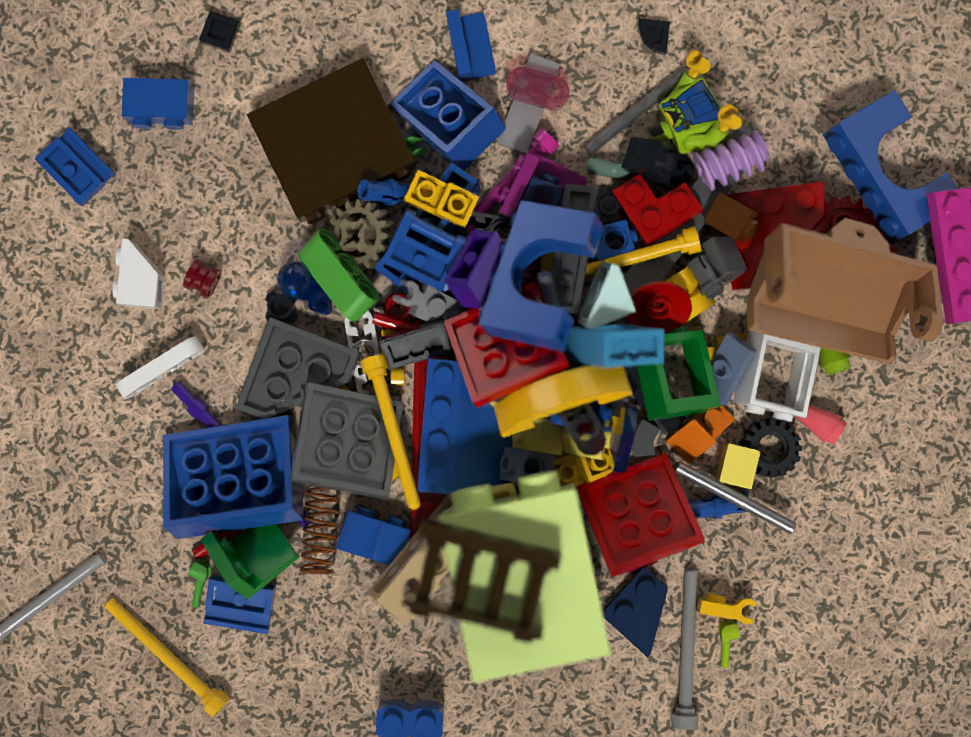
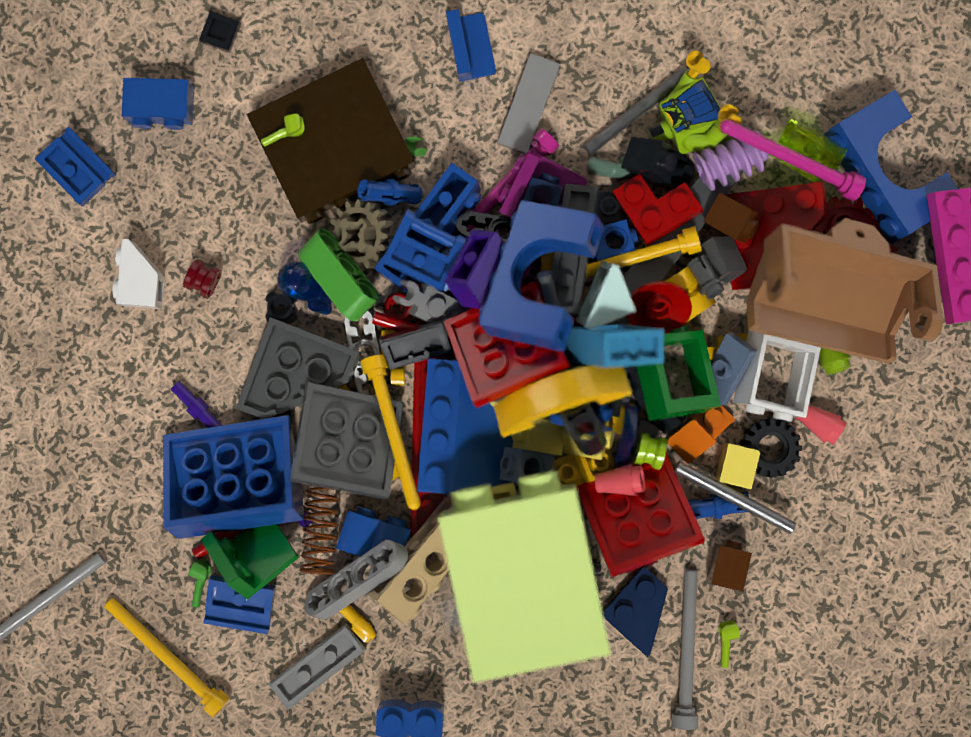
white beam [115,336,205,400] -> none
blue slope [389,60,506,171] -> none
dark brown fence [402,518,562,643] -> none
yellow slope [403,170,479,227] -> none
clear pink plate [506,67,569,111] -> none
black tile [637,18,670,55] -> none
yellow plate [696,593,757,624] -> none
none -> lime hand [261,114,305,147]
none -> light grey tile [268,623,366,710]
none -> light grey beam [304,540,408,620]
none -> yellow piece [339,605,376,643]
none -> coral cone [595,463,645,496]
none -> lime wheel [633,432,668,470]
none -> reddish brown brick [706,539,752,592]
none -> dark pink piece [720,120,866,201]
none -> clear neon green panel [768,119,847,182]

